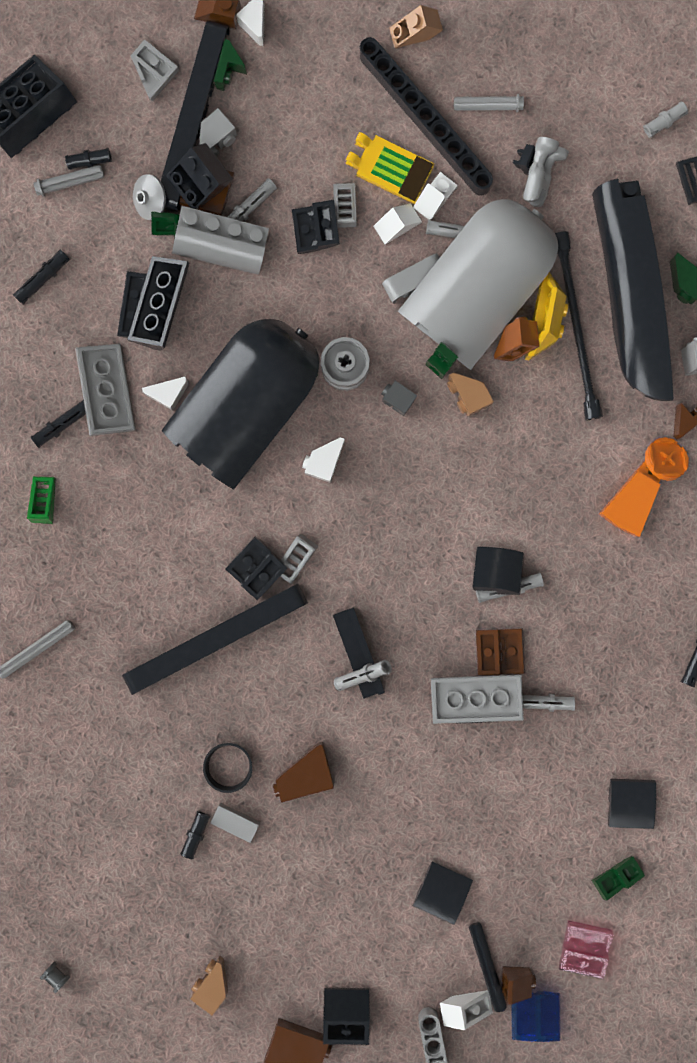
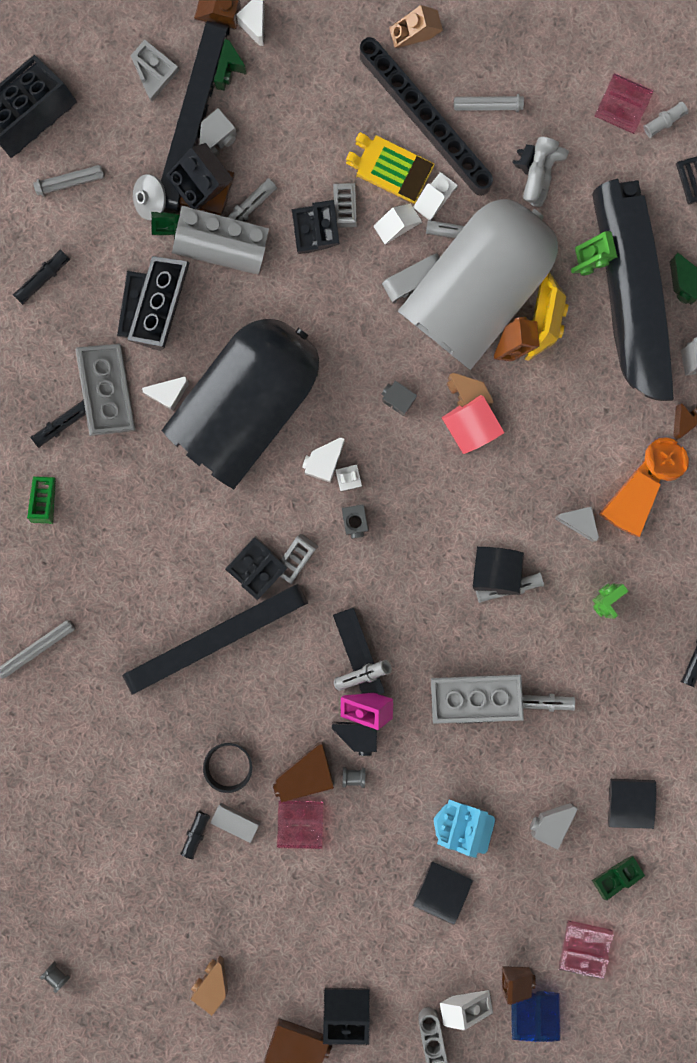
black pin [65,148,112,170] -> none
light grey wheel [321,337,370,391] -> none
dark green slope [426,342,458,379] -> none
black axle [469,922,507,1012] -> none
reddish brown slope [476,628,525,675] -> none
black hose [555,231,603,421] -> none
none -> clear pink slope [277,801,323,850]
none -> black slope [332,722,377,756]
none -> white tile [335,465,362,492]
none -> dark pink slope [341,693,393,730]
none -> dark grey brick [342,504,368,539]
none -> dark grey bush [342,767,366,788]
none -> medium azure piece [434,800,495,858]
none -> coral slope [441,395,505,454]
none -> light grey slope [530,803,578,850]
none -> light grey slope [555,507,599,542]
none -> bright green bracket [571,231,617,276]
none -> bright green bracket [593,583,629,619]
none -> clear pink slope [595,73,653,134]

